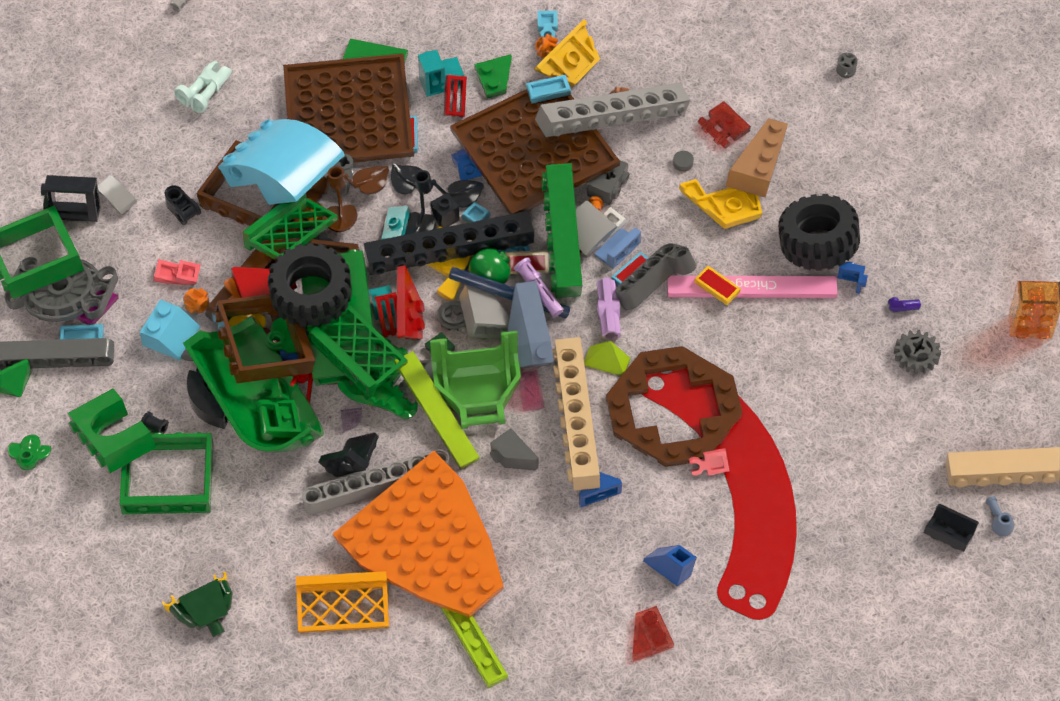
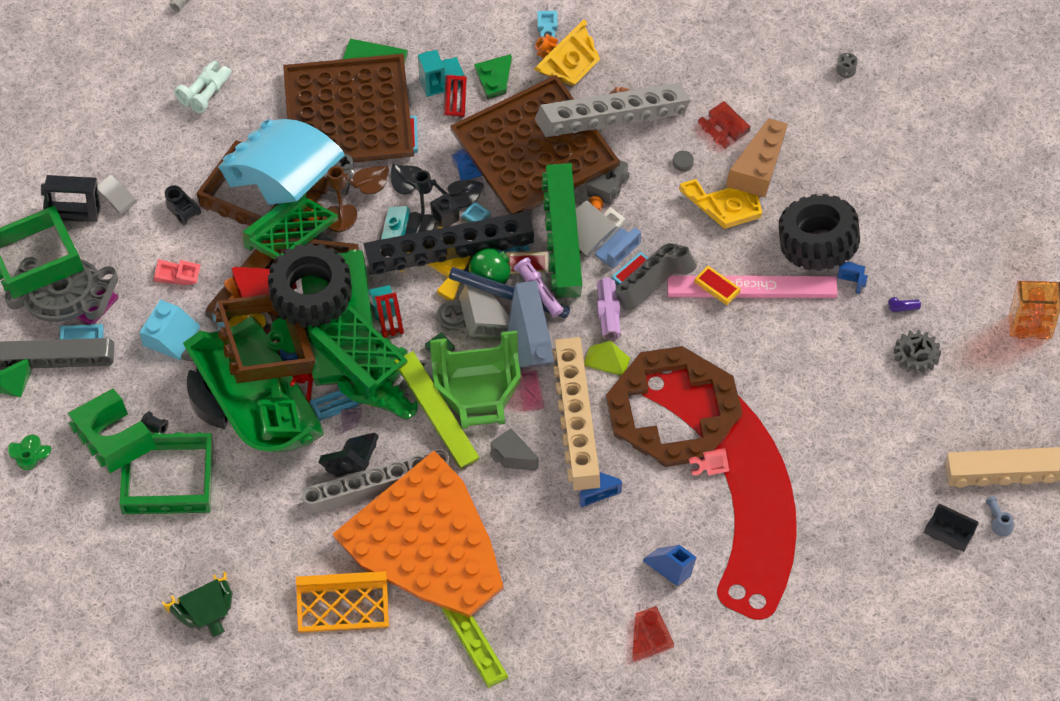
orange gear [183,288,210,314] -> none
red wing [397,265,425,341] -> none
medium azure tile [526,75,571,103] -> none
none -> dark azure tile [310,390,359,421]

